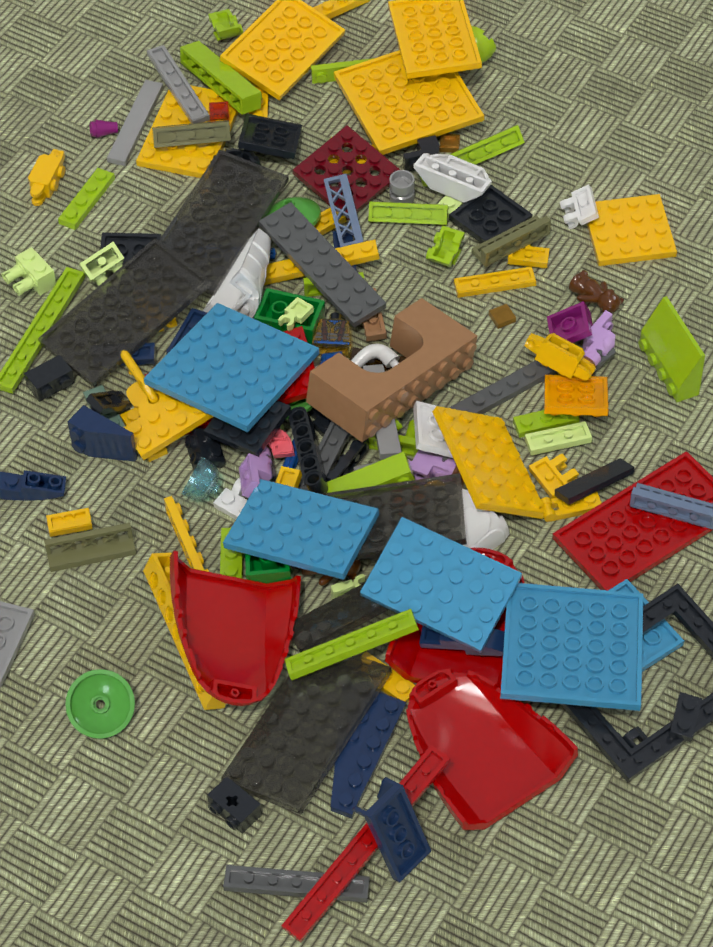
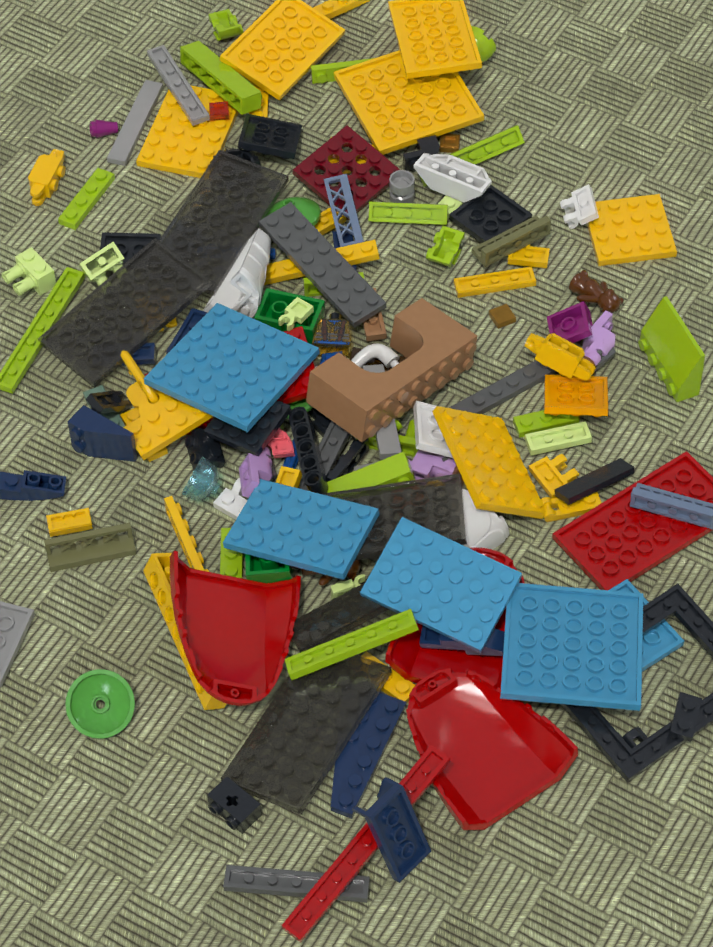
black brick [24,355,75,402] -> none
olive fence [152,120,231,148] -> none

